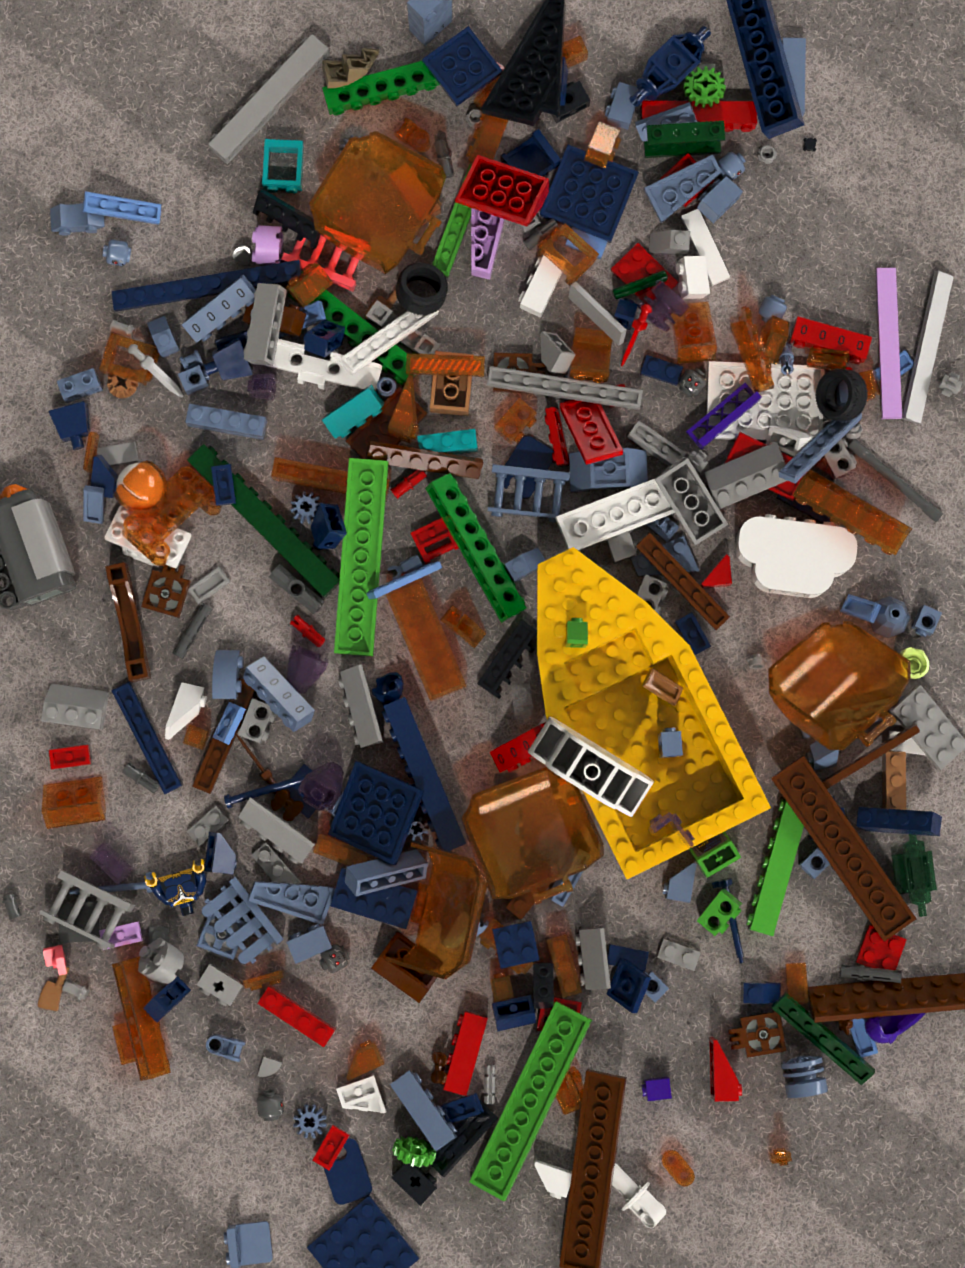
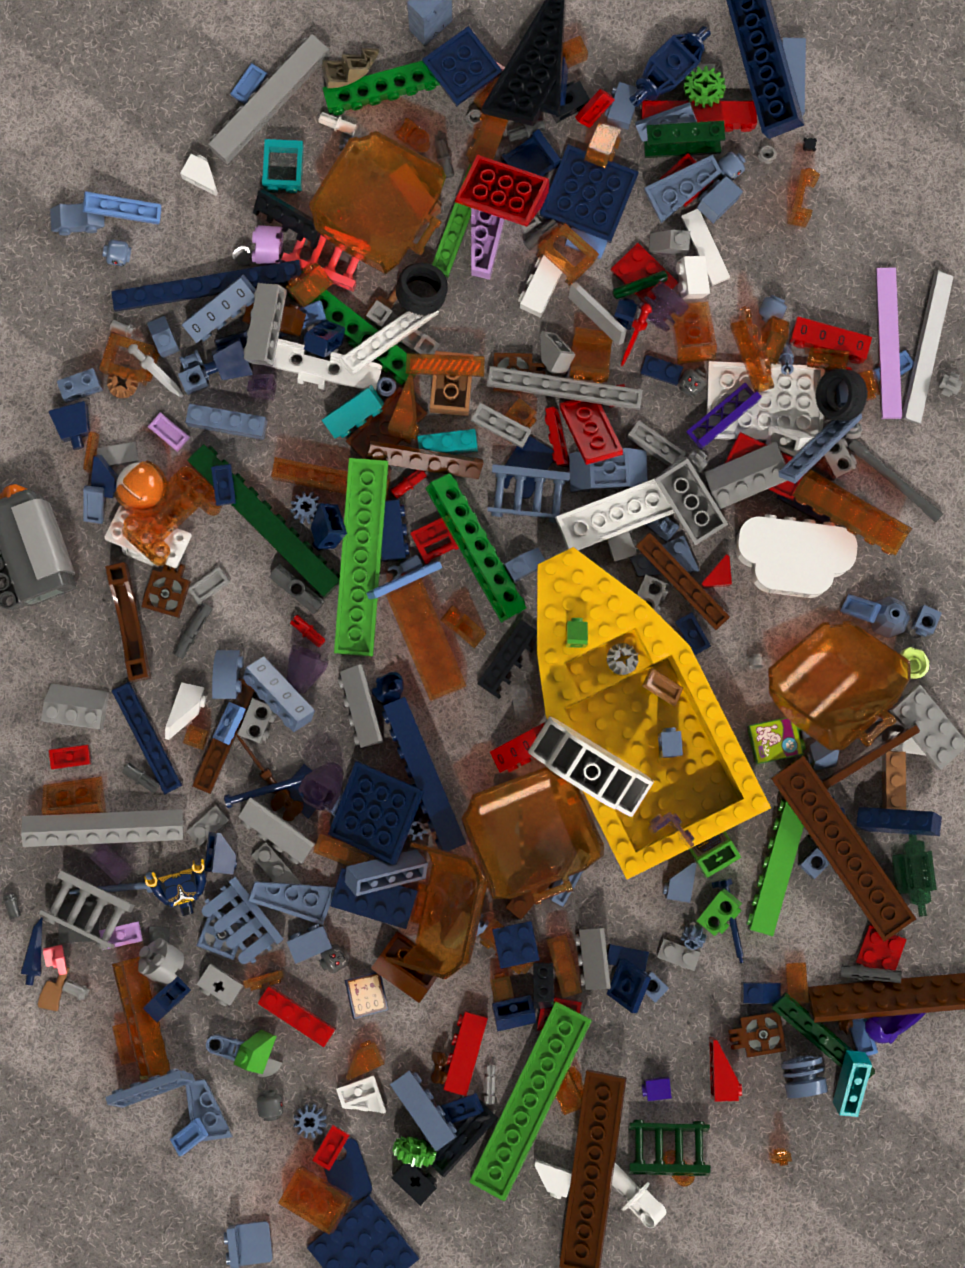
none -> light grey brick [21,809,183,847]
none -> dark blue bar [21,916,43,985]
none -> sand blue plate [106,1069,195,1108]
none -> lavender tile [148,412,190,452]
none -> medium blue tile [170,1118,208,1156]
none -> white slope [180,154,218,196]
none -> sand blue wing [186,1079,233,1141]
none -> medium blue tile [230,63,268,105]
none -> bright green slope [234,1030,277,1074]
none -> clear orange brick [278,1166,354,1234]
none -> white axle [318,112,357,136]
none -> piece [345,972,388,1019]
none -> dark blue brick [382,500,409,562]
none -> light grey plate [471,403,532,449]
none -> dark grey axle [507,119,545,142]
none -> red plate [575,89,615,128]
none -> light grey gear [607,643,639,675]
none -> dark green fence [628,1120,711,1177]
none -> sand blue gear [681,925,707,950]
none -> brick [747,716,805,765]
none -> clear orange panel [787,168,820,228]
none -> teal brick [833,1050,872,1117]

